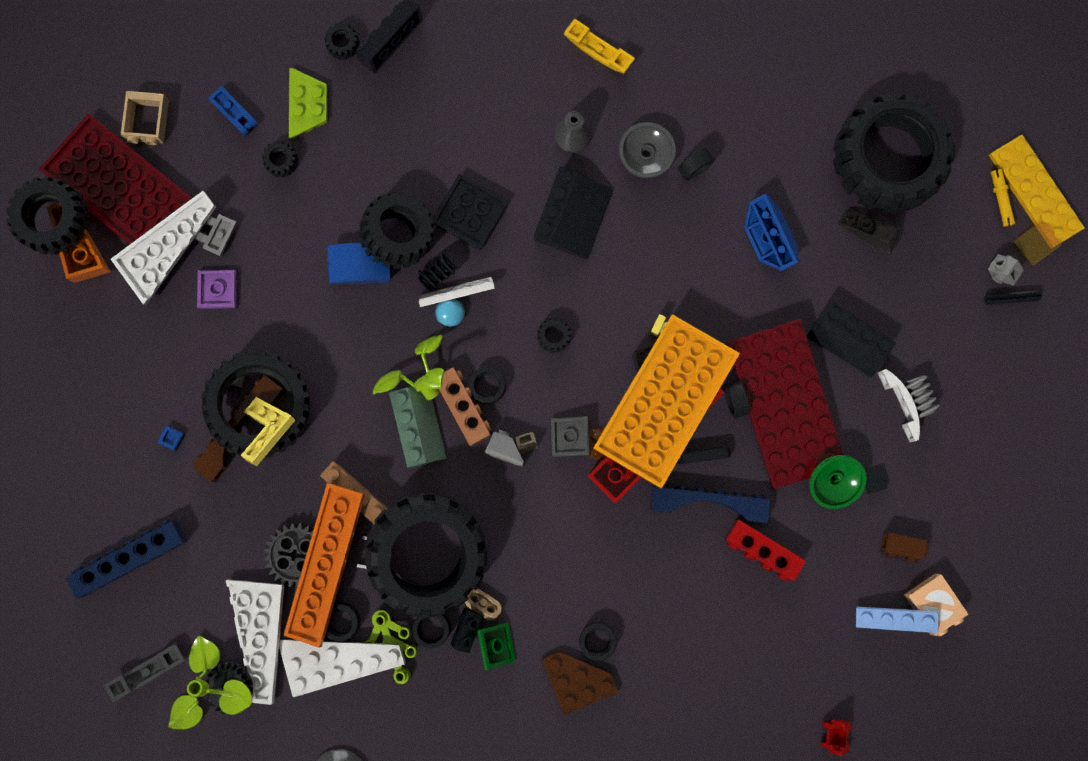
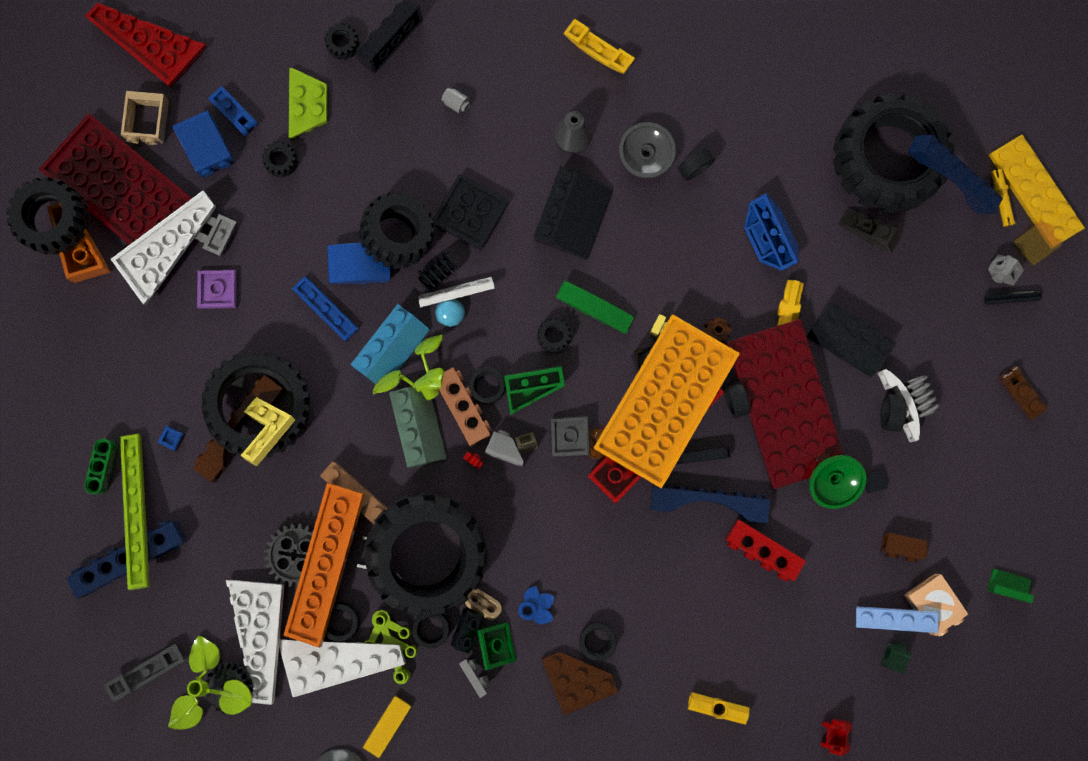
none -> green beam [84,439,118,495]
none -> red wing [85,3,207,87]
none -> lime tile [120,433,150,590]
none -> blue slope [172,110,235,177]
none -> blue tile [292,276,359,342]
none -> dark azure slope [351,304,430,384]
none -> yellow tile [363,695,412,758]
none -> light grey brick [441,88,470,114]
none -> light grey plate [459,657,490,698]
none -> red plate [463,451,484,470]
none -> green wedge [504,366,565,414]
none -> blue plate [518,586,554,624]
none -> green slope [555,281,634,334]
none -> yellow piece [687,692,750,725]
none -> reddish brown brick [703,317,732,344]
none -> yellow piece [777,280,804,326]
none -> clear green brick [880,642,912,675]
none -> black tyre [881,394,906,432]
none -> dark blue arch [908,135,1003,214]
none -> green panel [987,569,1034,603]
none -> reddish brown plate [999,366,1048,420]

